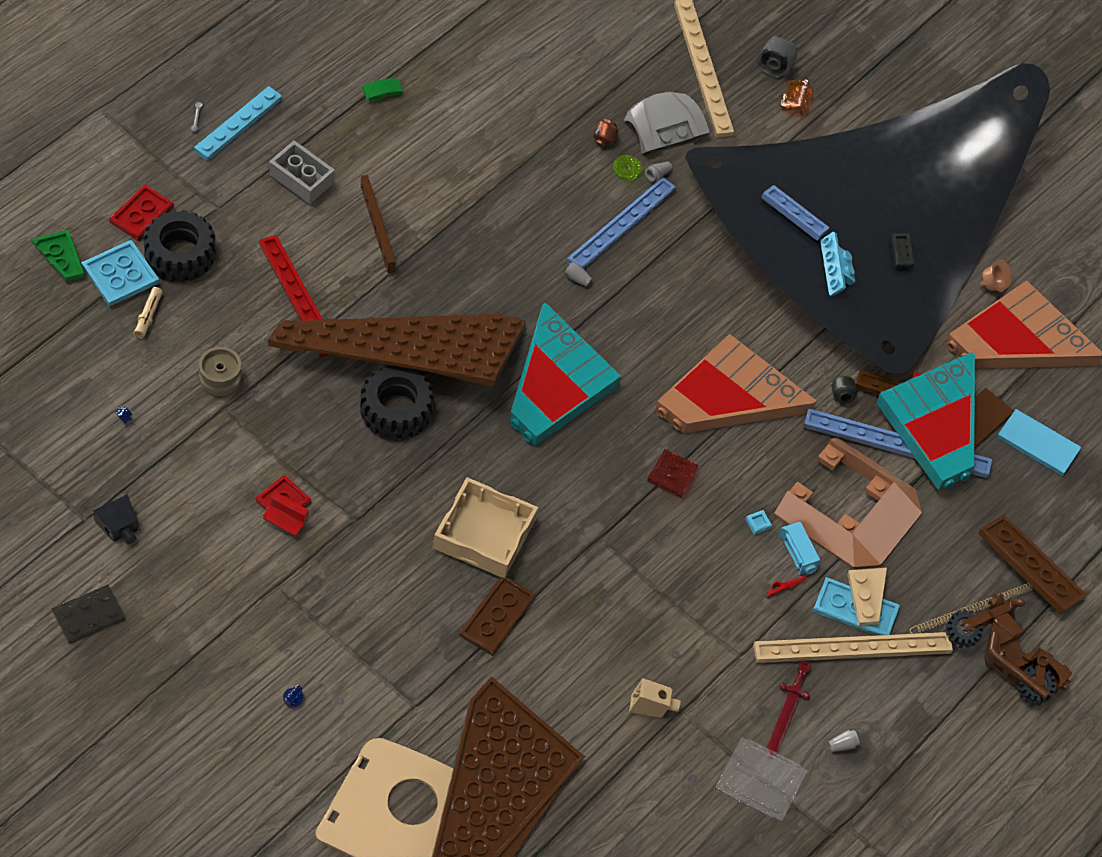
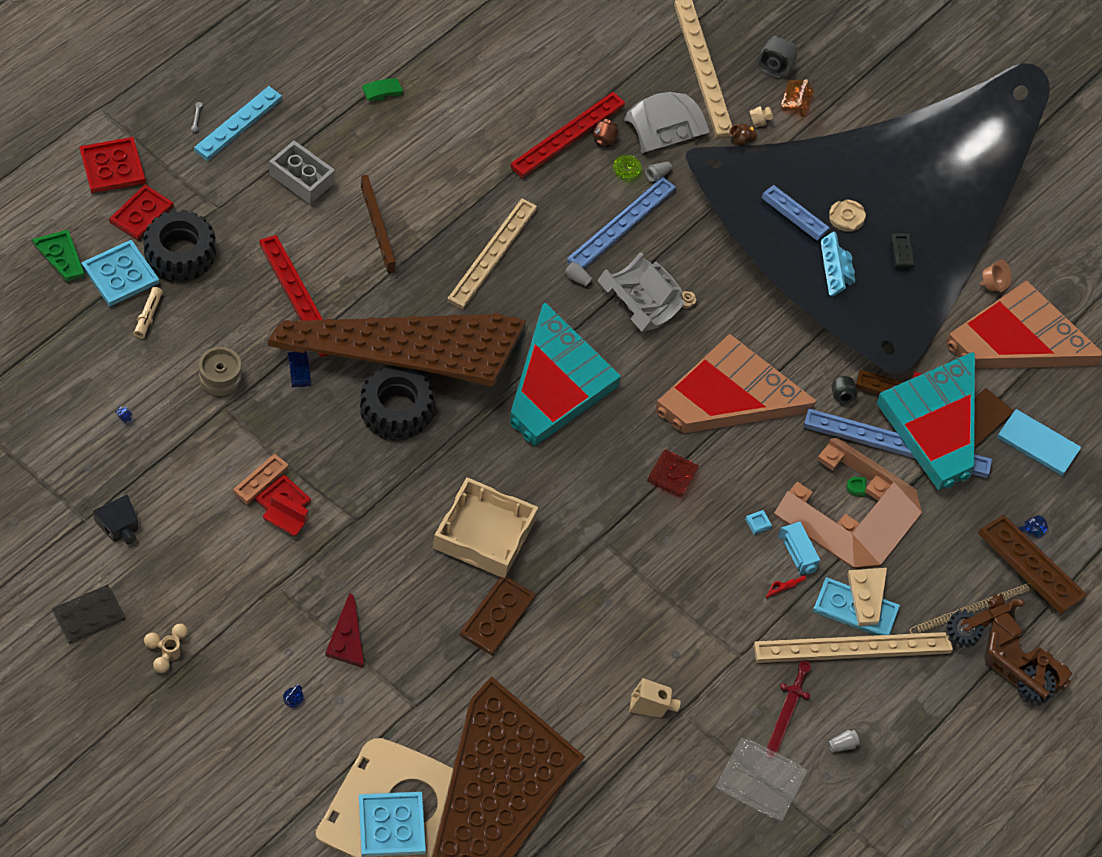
none -> red plate [79,137,145,193]
none -> tan piece [144,624,188,673]
none -> nougat plate [233,453,289,505]
none -> clear blue tile [288,351,311,388]
none -> dark red wing [325,593,363,668]
none -> medium azure plate [359,792,425,857]
none -> tan tile [447,199,537,310]
none -> red plate [510,92,625,178]
none -> light grey piece [597,253,685,332]
none -> tan plate [681,291,696,308]
none -> reddish brown animal [729,123,757,146]
none -> tan piece [750,106,773,128]
none -> tan tile [829,200,866,232]
none -> green tile [846,477,866,497]
none -> clear blue piece [1018,515,1048,538]

